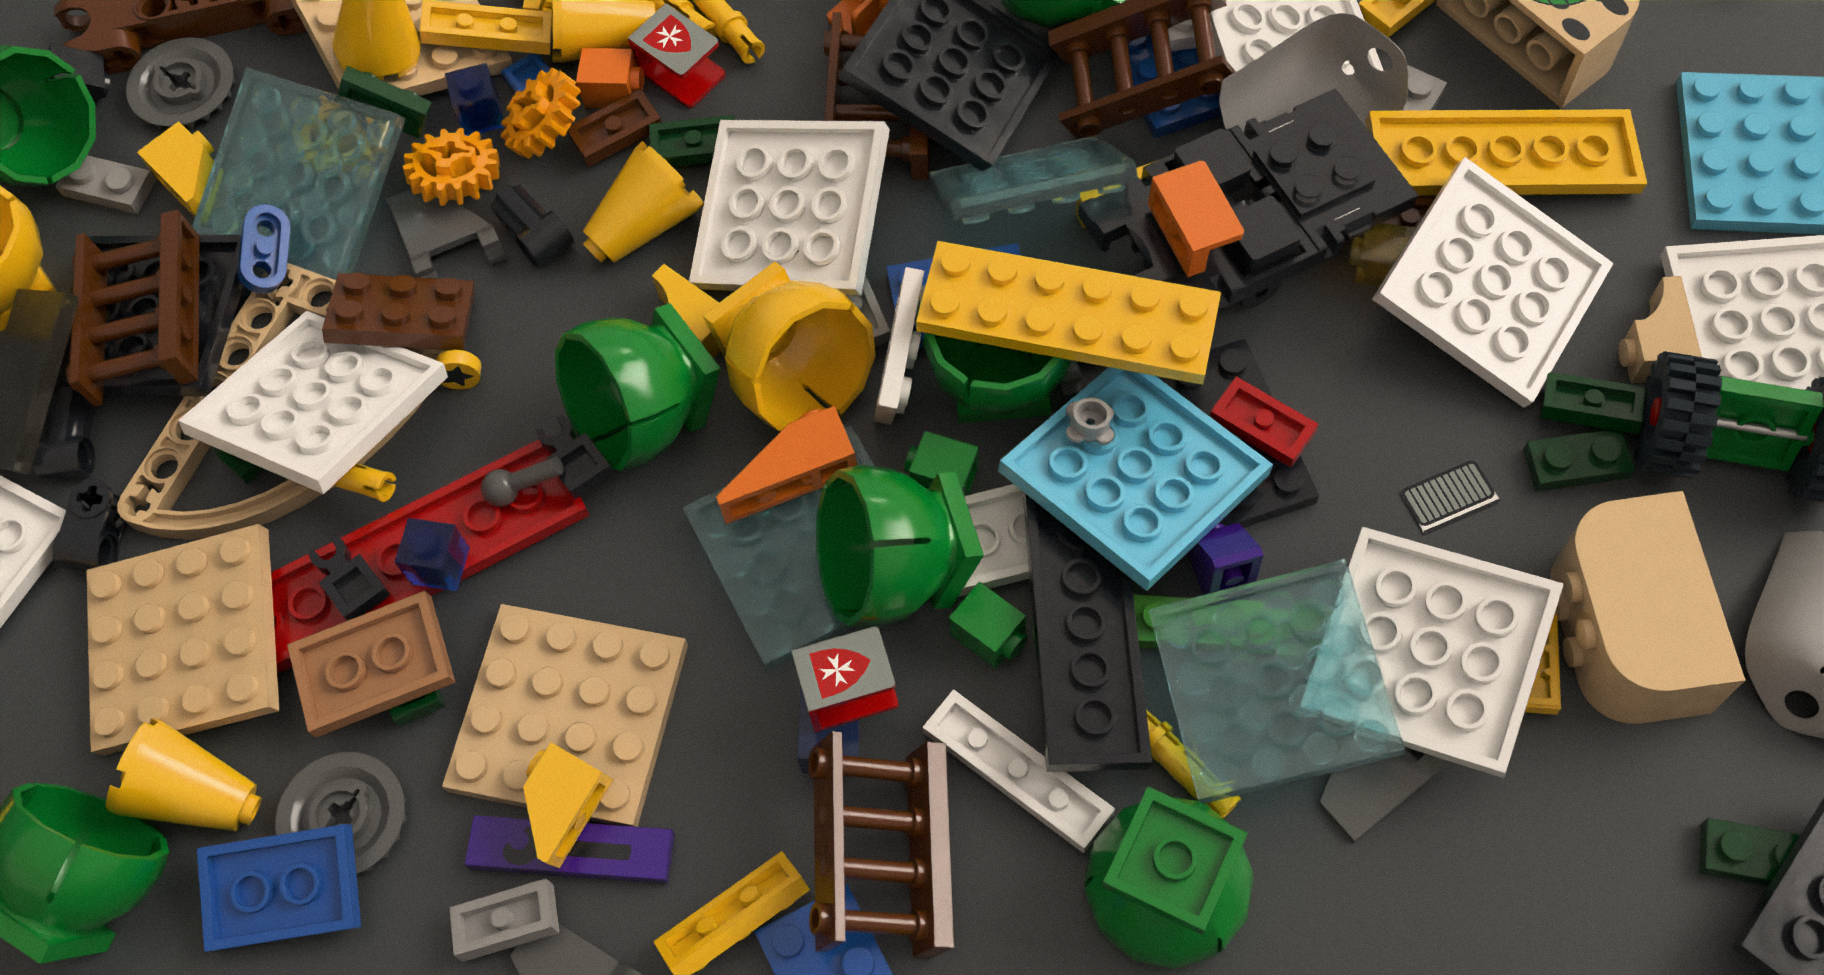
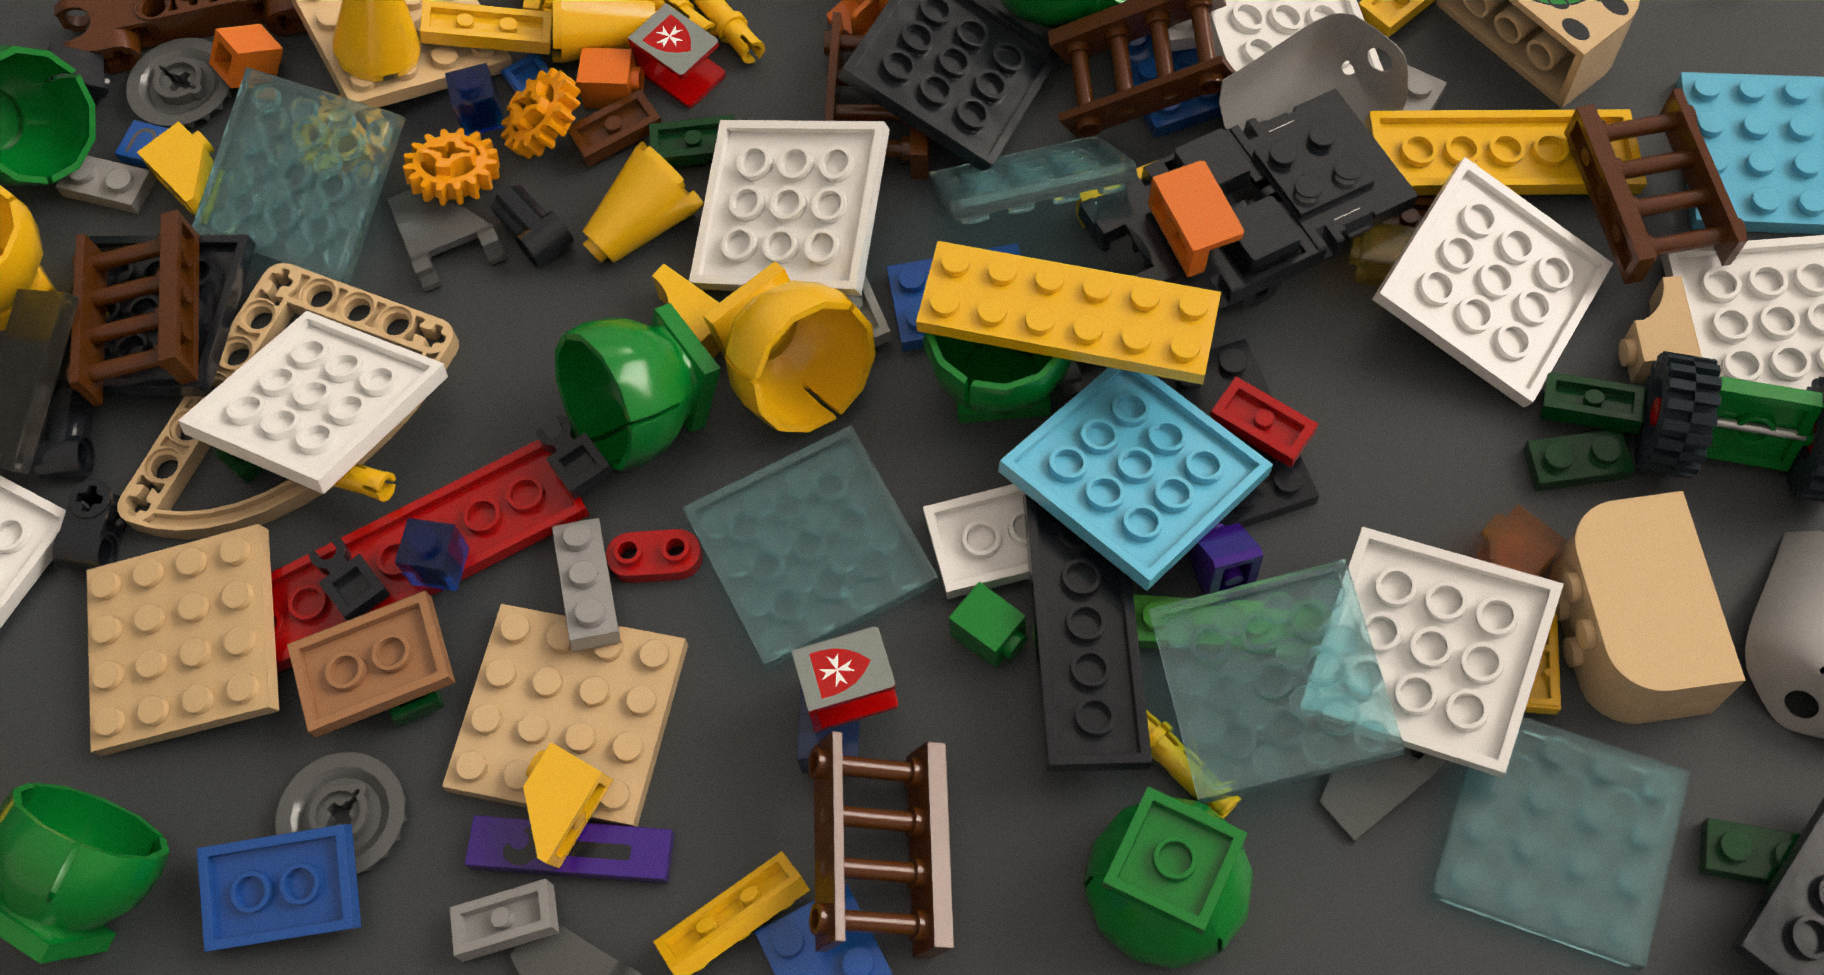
yellow cone [105,718,262,831] -> none
plate [237,204,290,294] -> none
reddish brown plate [322,272,475,350] -> none
dark green plate [337,66,432,139] -> none
yellow tile [436,350,482,390] -> none
dark grey bar [481,457,564,507] -> none
orange slope [716,406,857,524] -> none
green plate [816,465,984,628] -> none
white plate [873,267,925,425] -> none
green brick [904,431,979,496] -> none
white plate [923,689,1115,853] -> none
light grey plate [1066,397,1114,445] -> none
sticker [1401,461,1500,534] -> none
none -> blue tile [115,120,169,169]
none -> orange brick [209,24,283,88]
none -> light grey plate [552,518,621,652]
none -> red plate [606,529,703,583]
none -> clear light blue plate [1431,716,1690,971]
none -> clear orange slope [1477,504,1567,576]
none -> reddish brown fence [1564,88,1748,284]

